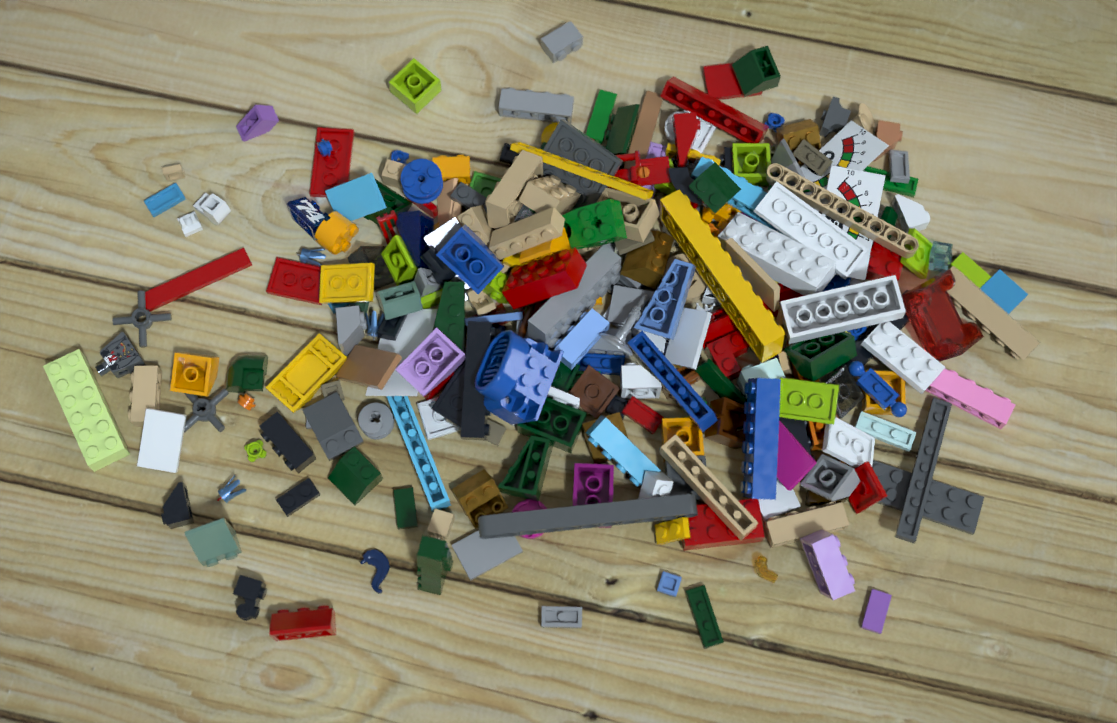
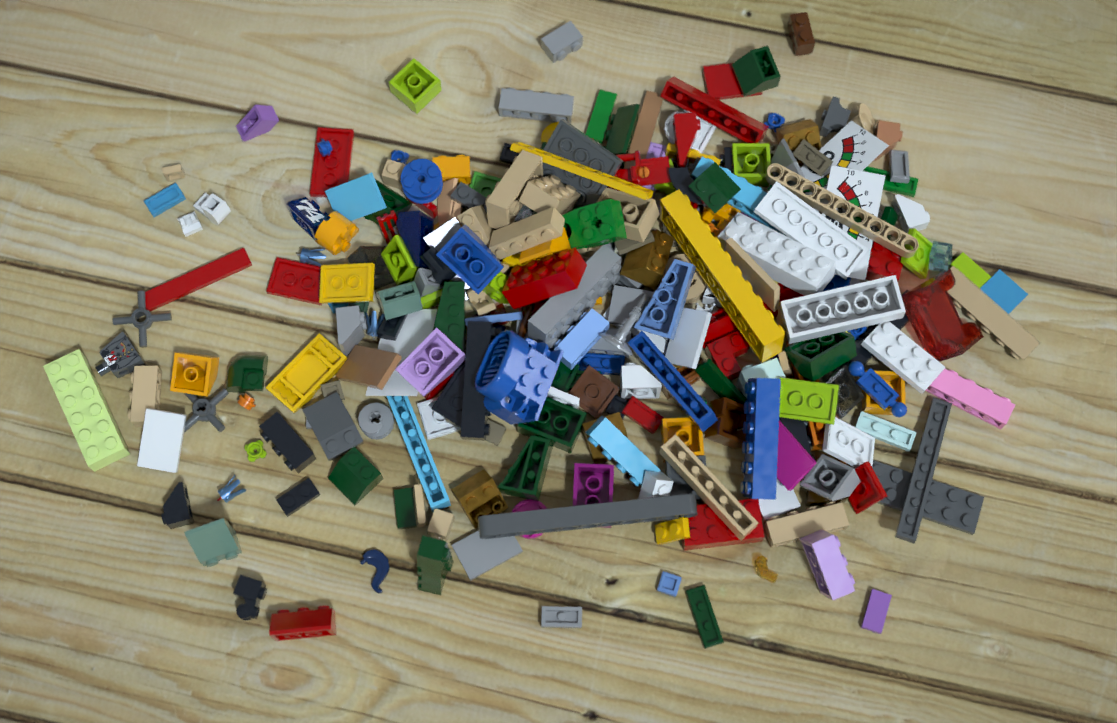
none -> tan tile [413,484,426,528]
none -> reddish brown brick [787,12,815,56]

